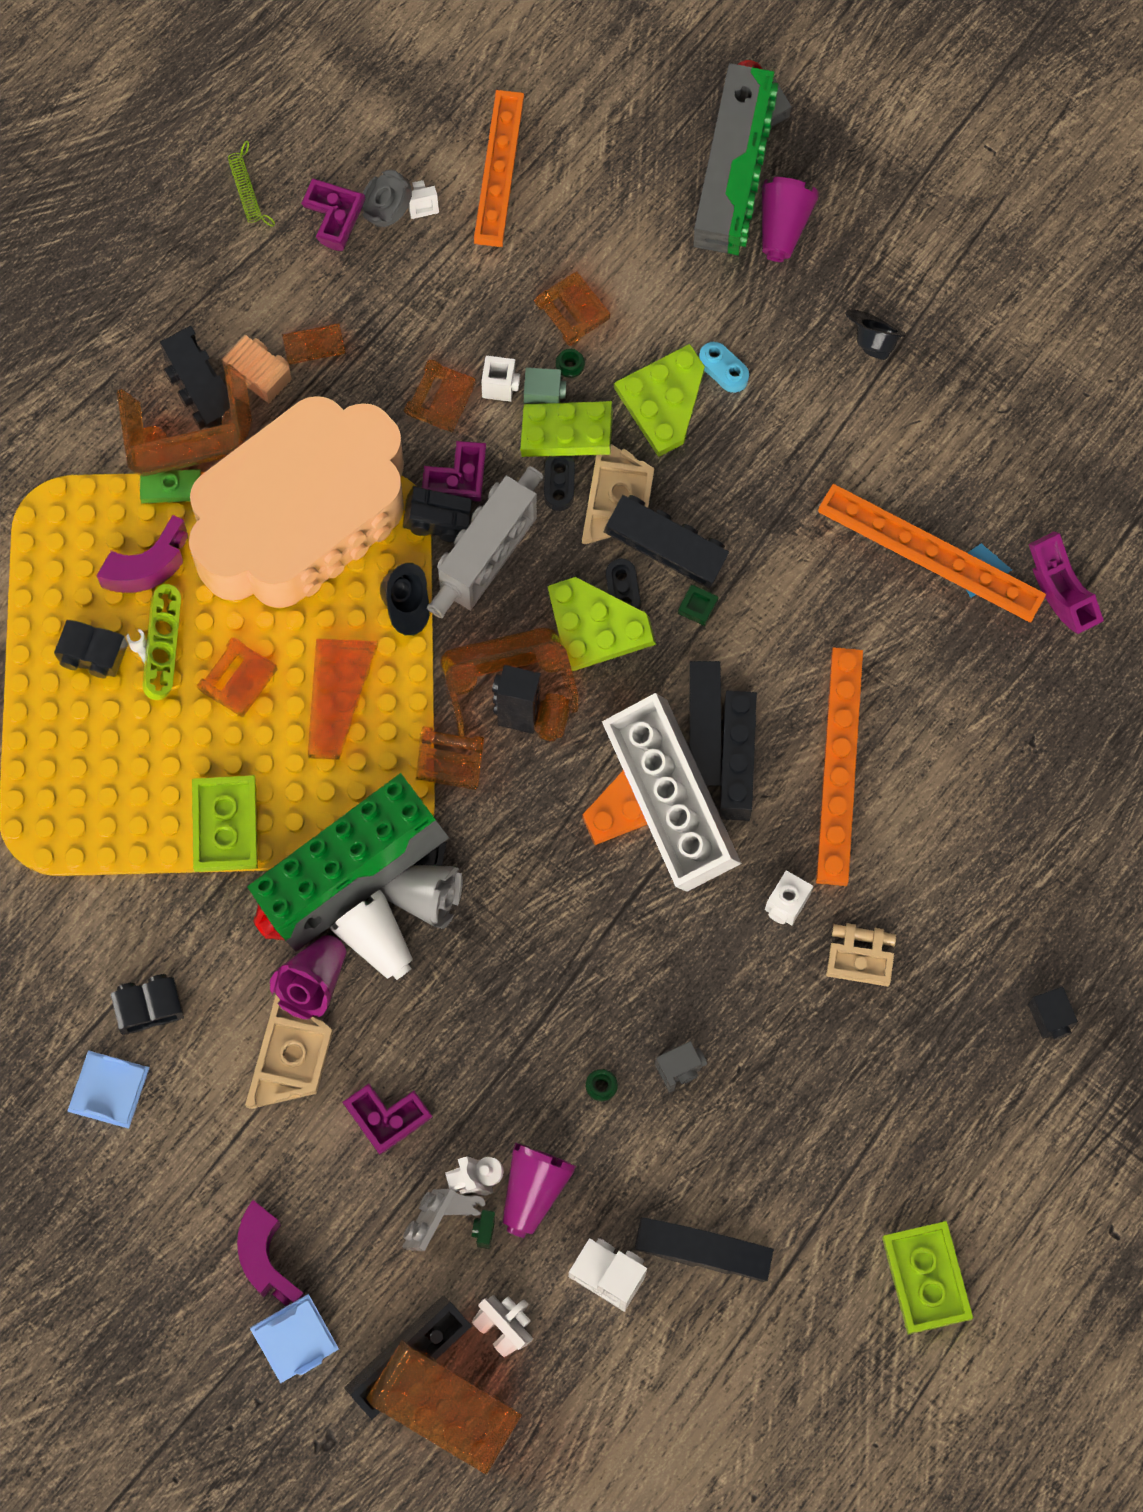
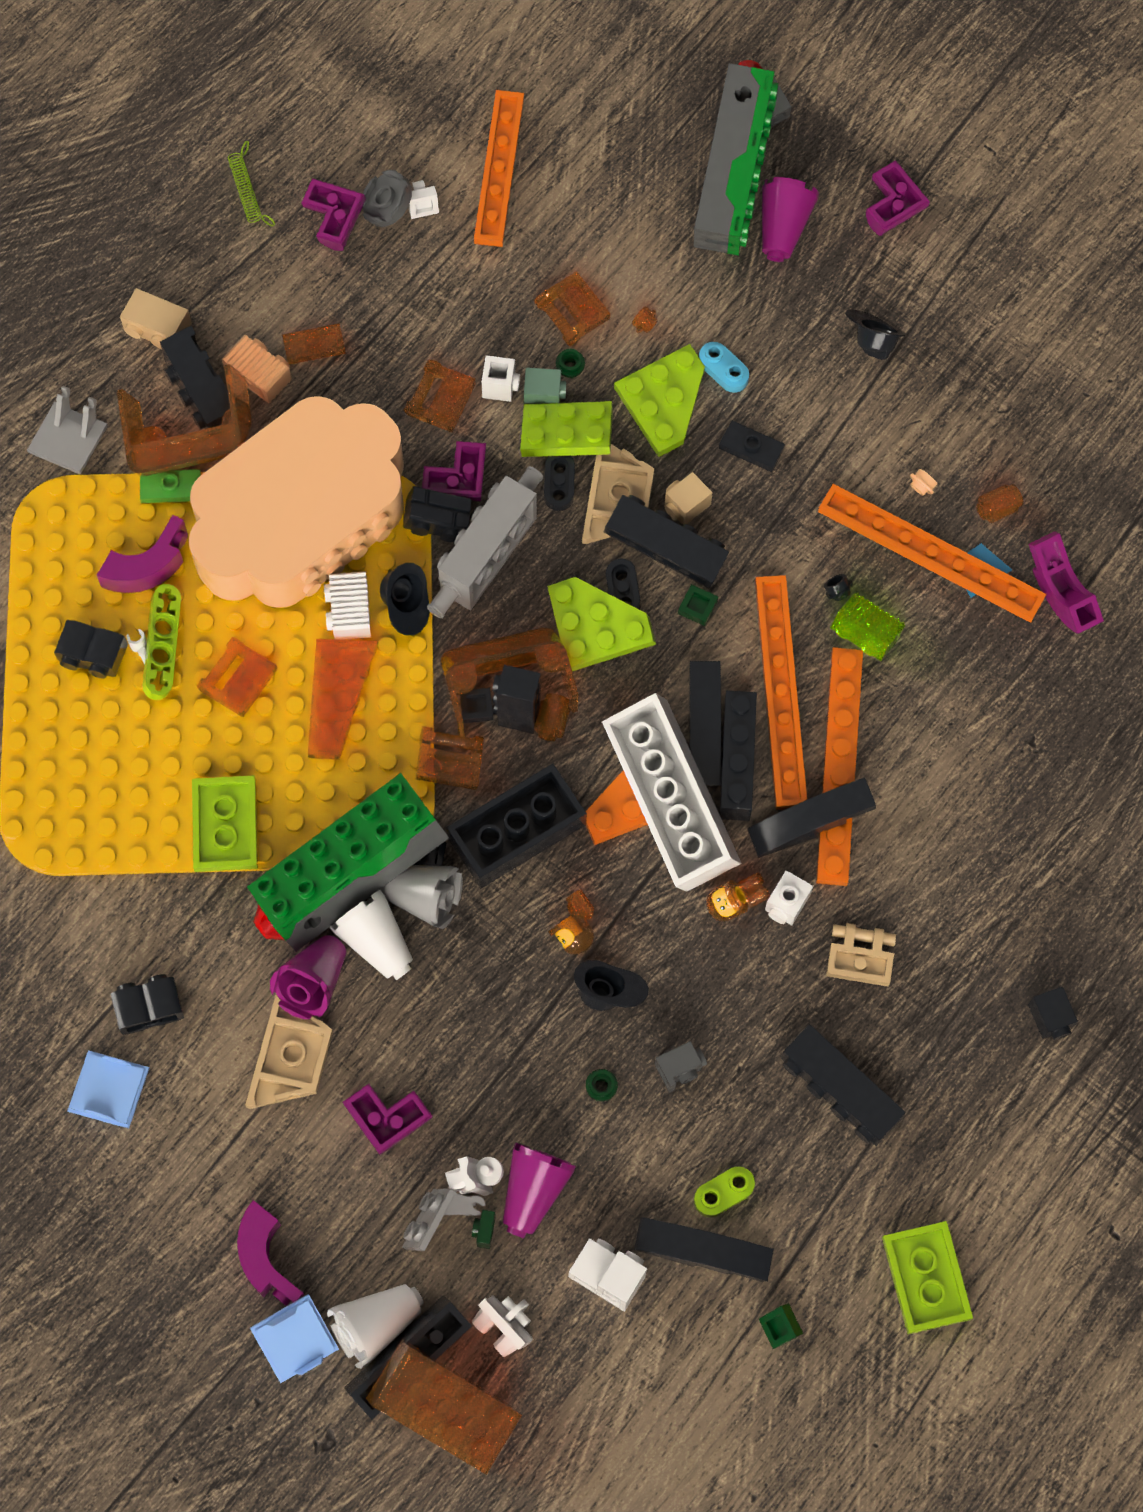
none -> light grey plate [27,386,108,475]
none -> tan brick [120,288,192,349]
none -> white brick [324,571,371,641]
none -> white cone [327,1284,423,1369]
none -> black brick [446,763,587,889]
none -> black plate [460,688,494,724]
none -> clear orange piece [548,888,594,955]
none -> black piece [574,960,649,1011]
none -> clear orange plate [631,306,658,333]
none -> tan brick [664,472,713,524]
none -> lime plate [694,1167,755,1217]
none -> clear orange piece [706,872,771,922]
none -> black plate [719,420,785,472]
none -> black slope [747,777,876,858]
none -> orange plate [755,575,807,810]
none -> dark green plate [759,1303,804,1349]
none -> black brick [781,1024,906,1146]
none -> black plate [824,574,853,601]
none -> clear neon green brick [830,593,905,661]
none -> magenta brick [866,160,930,236]
none -> light nougat plate [910,469,937,496]
none -> clear orange brick [976,484,1023,523]

